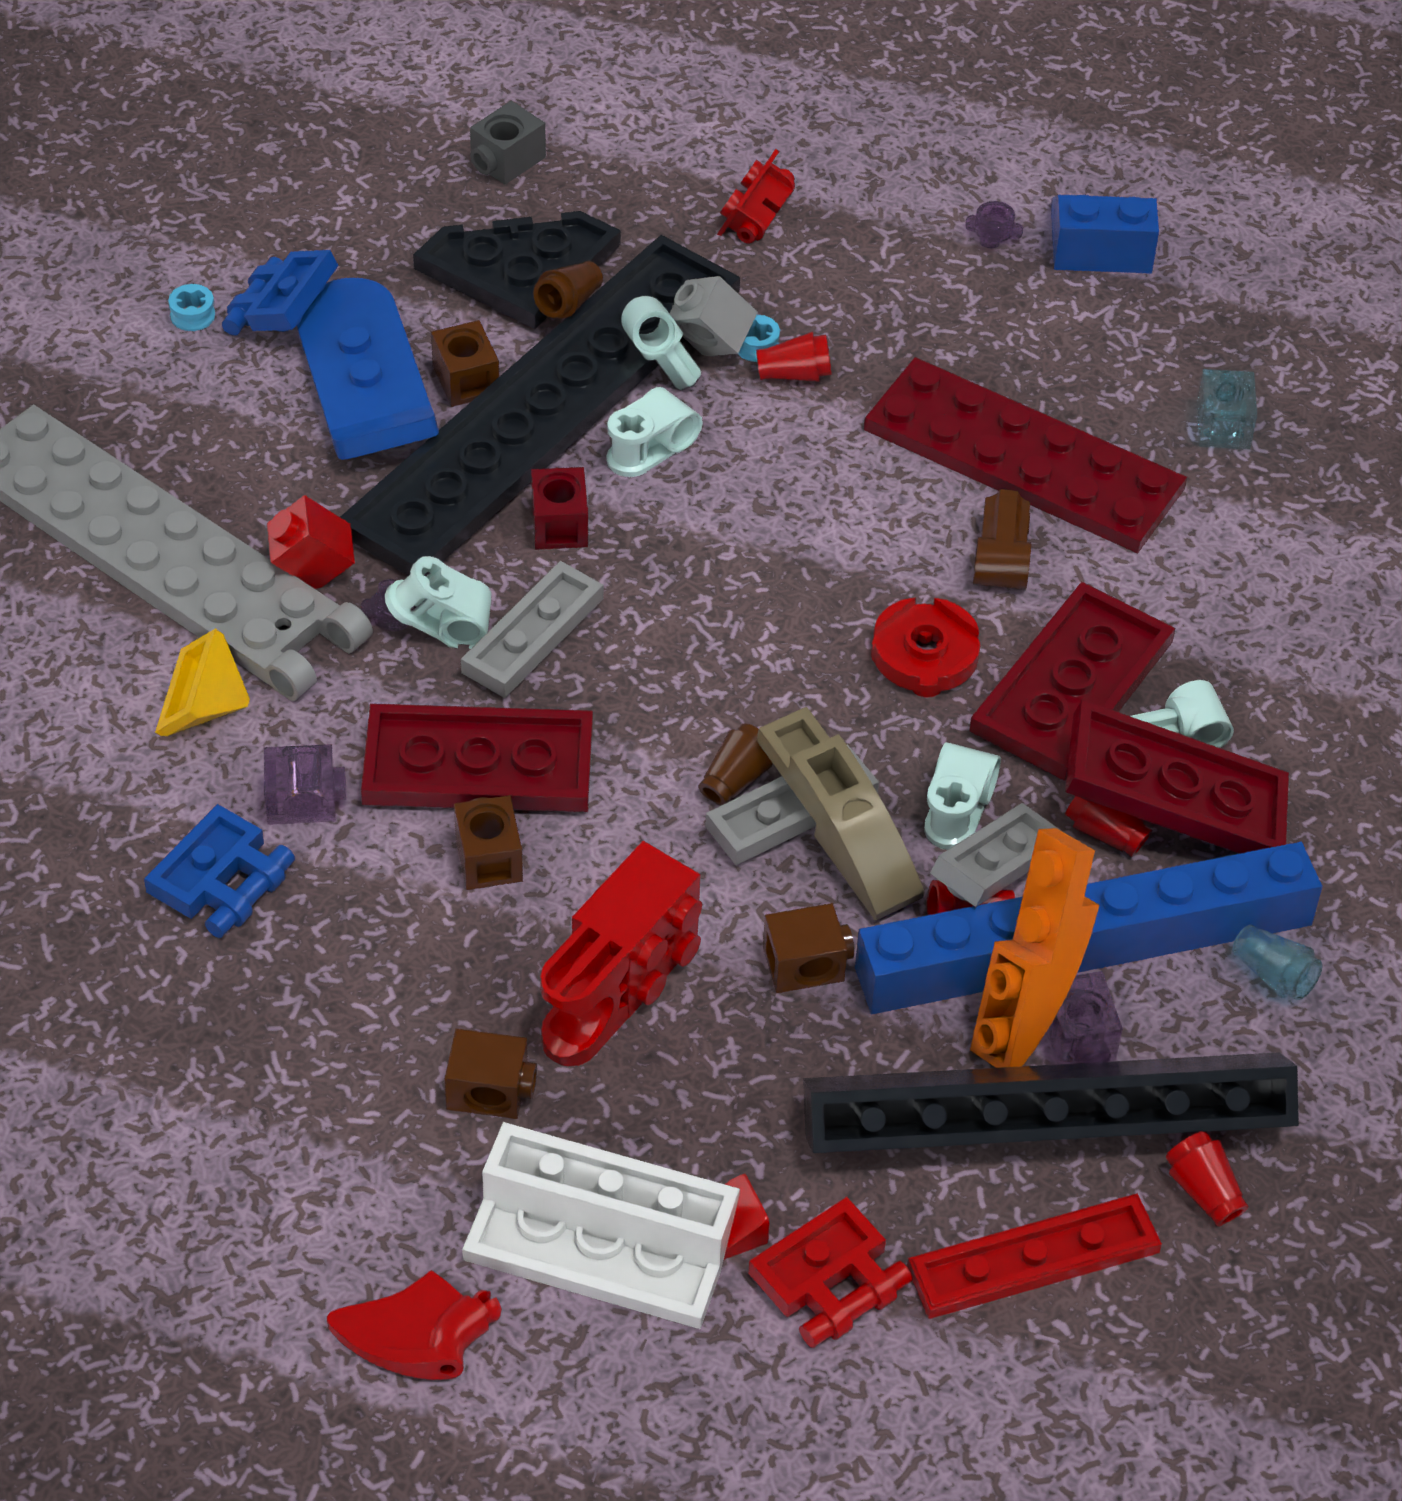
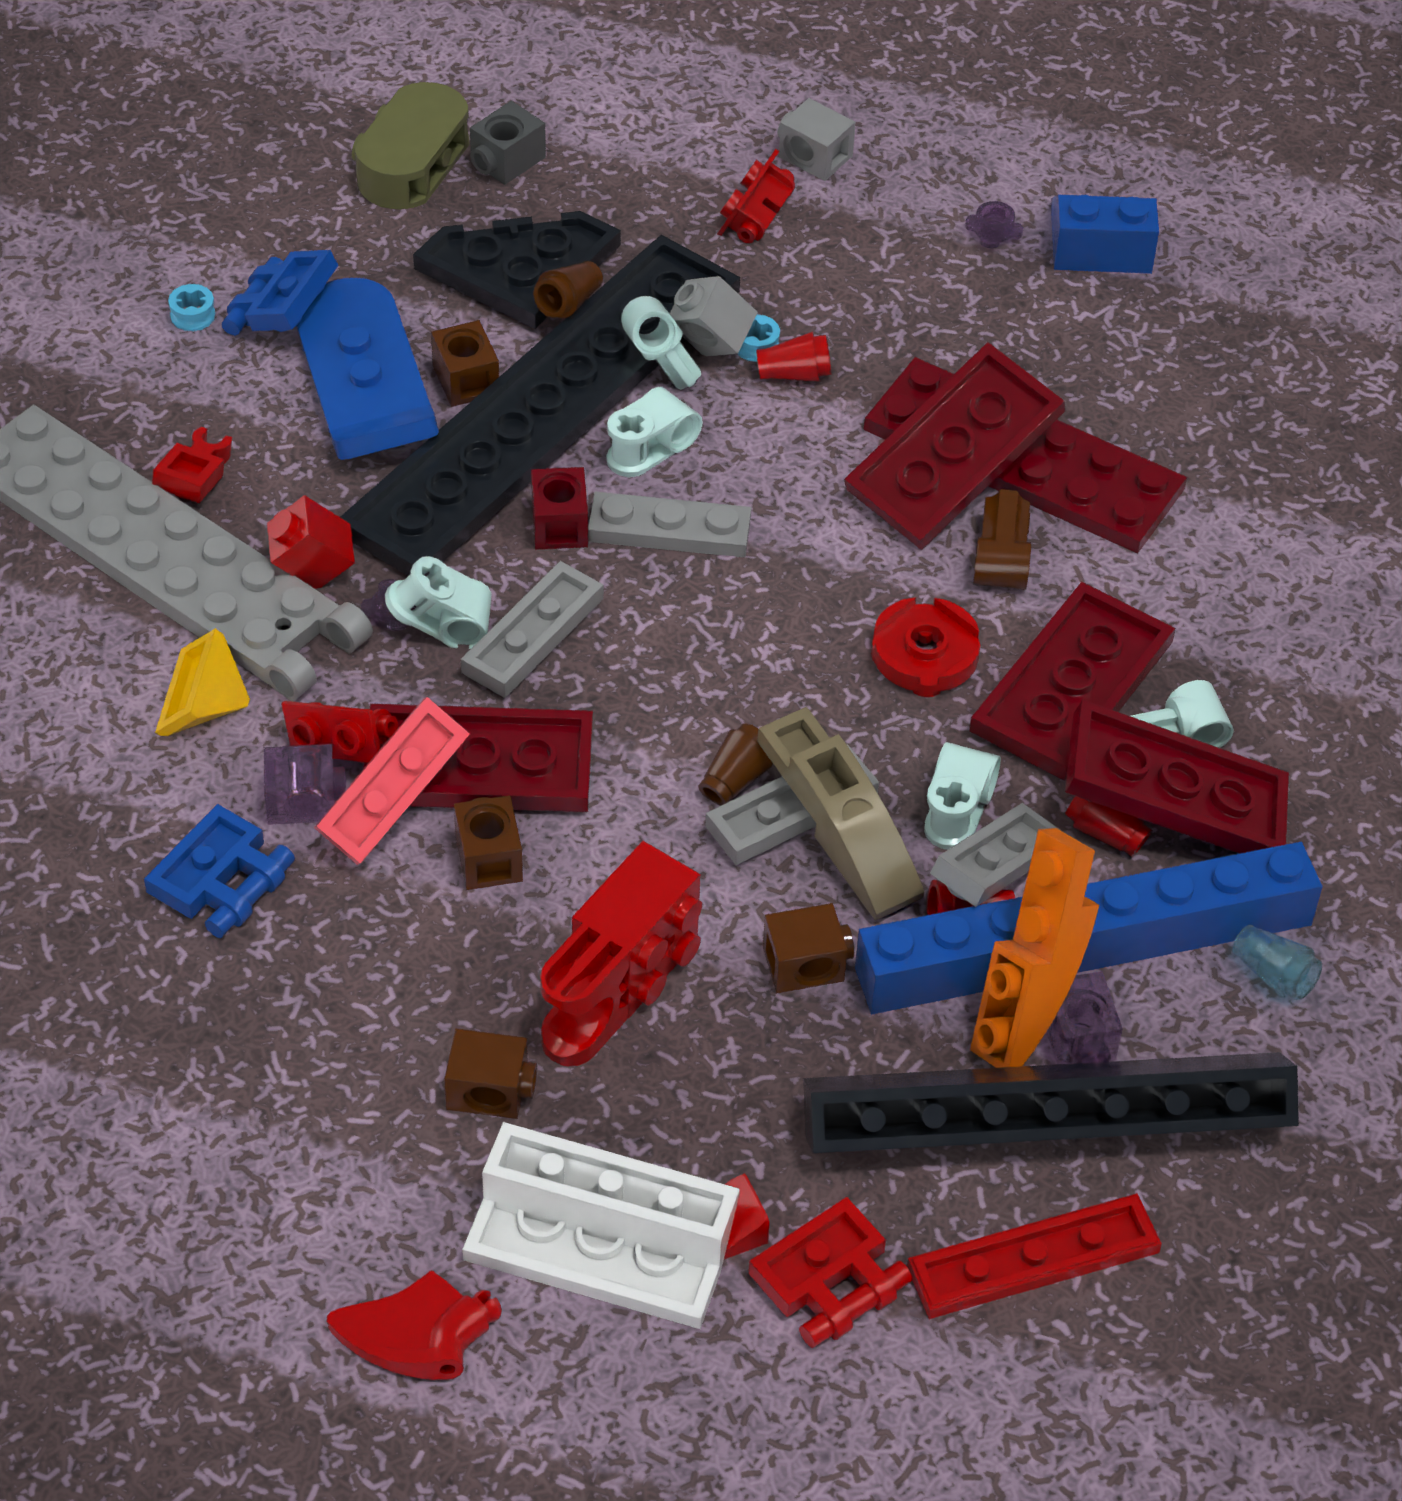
red cone [1166,1131,1249,1227] -> none
clear light blue brick [1196,369,1257,450] -> none
none -> red plate [152,427,232,503]
none -> red hinge [281,701,398,763]
none -> coral plate [314,697,470,865]
none -> olive brick [352,82,470,209]
none -> light grey plate [588,491,751,557]
none -> light grey brick [777,98,856,181]
none -> dark red plate [844,342,1065,550]

